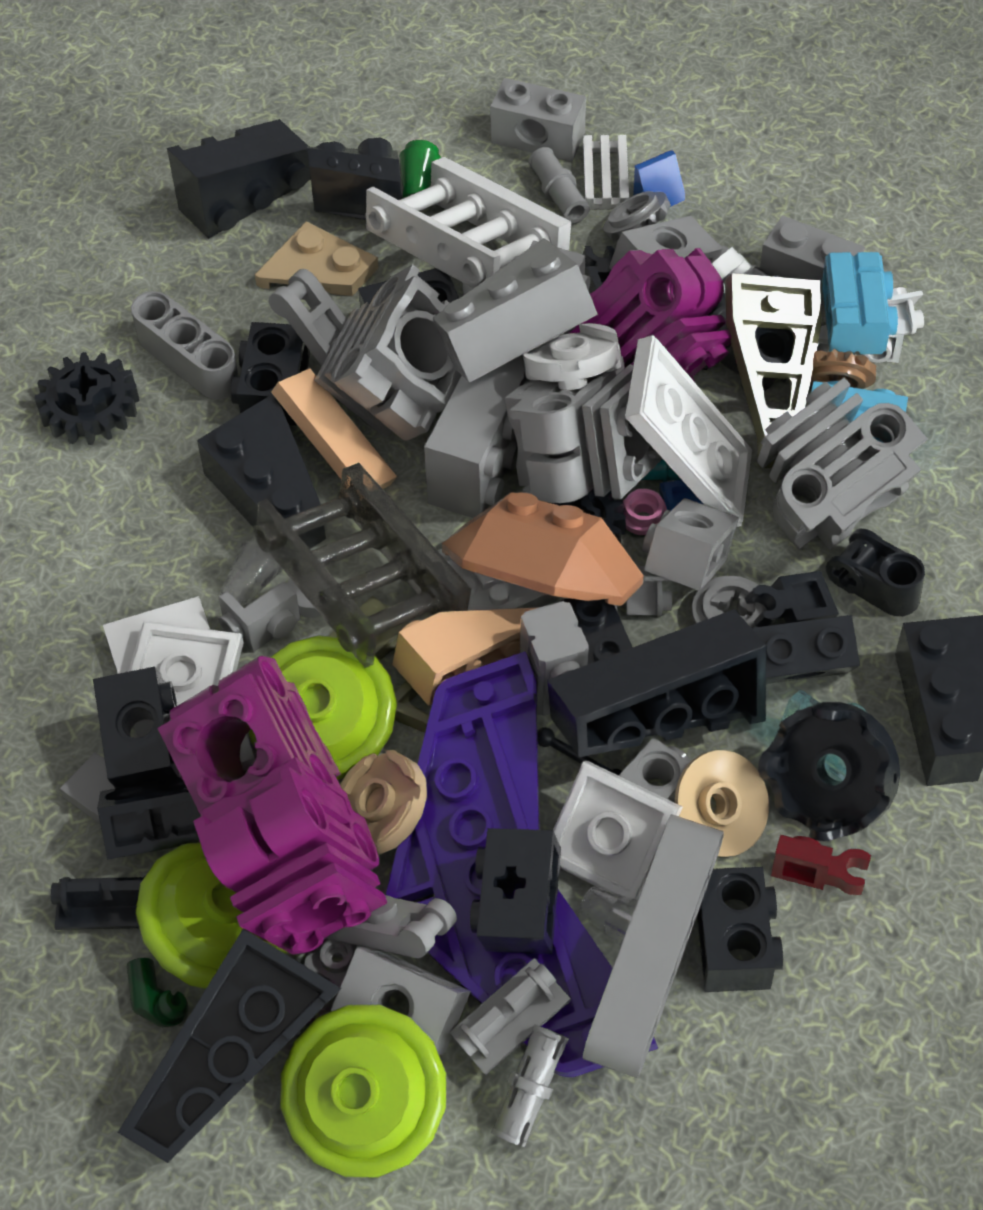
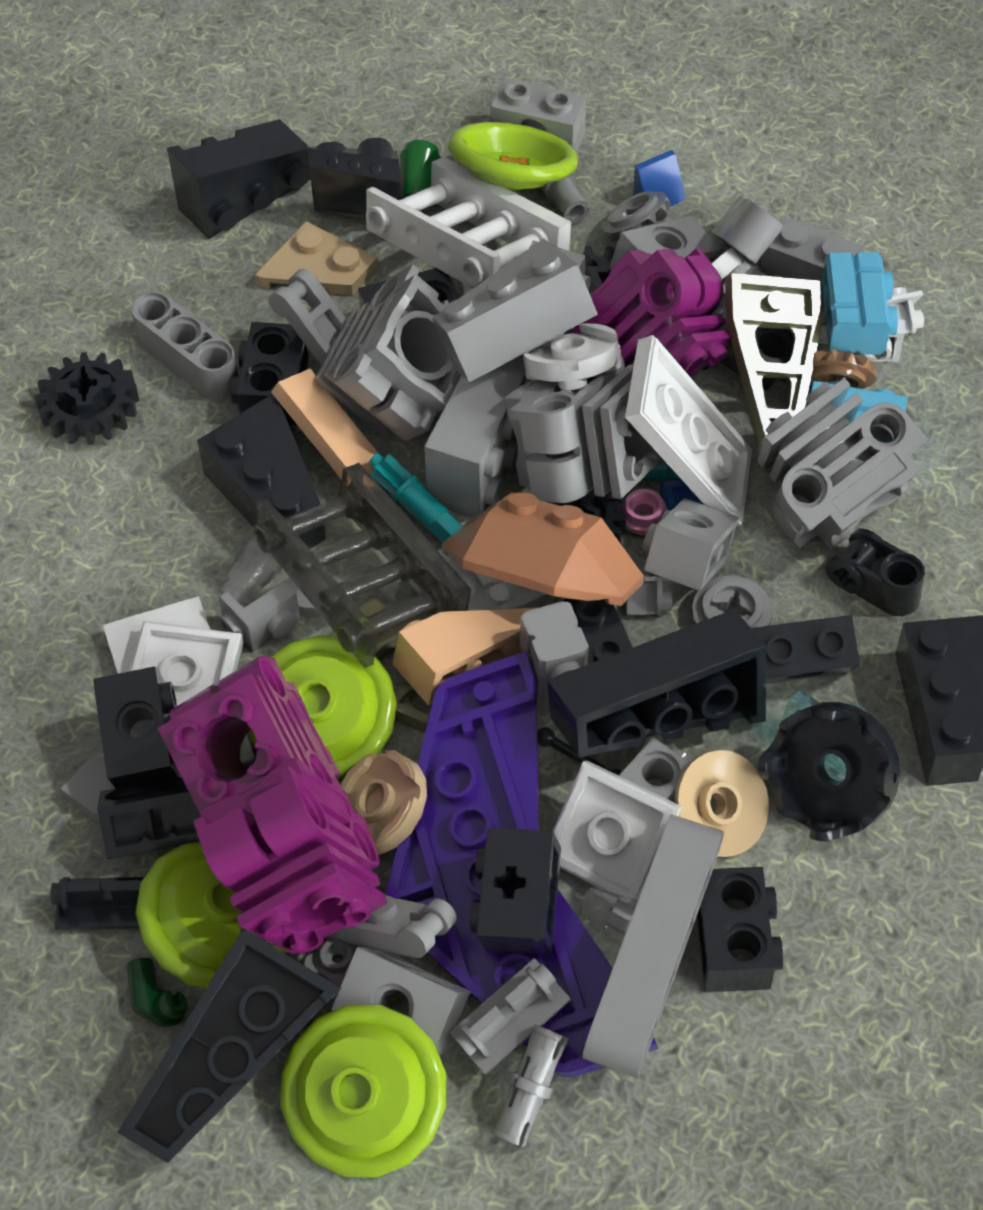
white tile [583,135,629,209] -> none
black plate [745,571,839,627] -> none
dark red plate [771,834,871,895] -> none
none -> teal piece [368,453,463,543]
none -> lime piece [448,122,578,190]
none -> light grey beam [711,196,784,264]

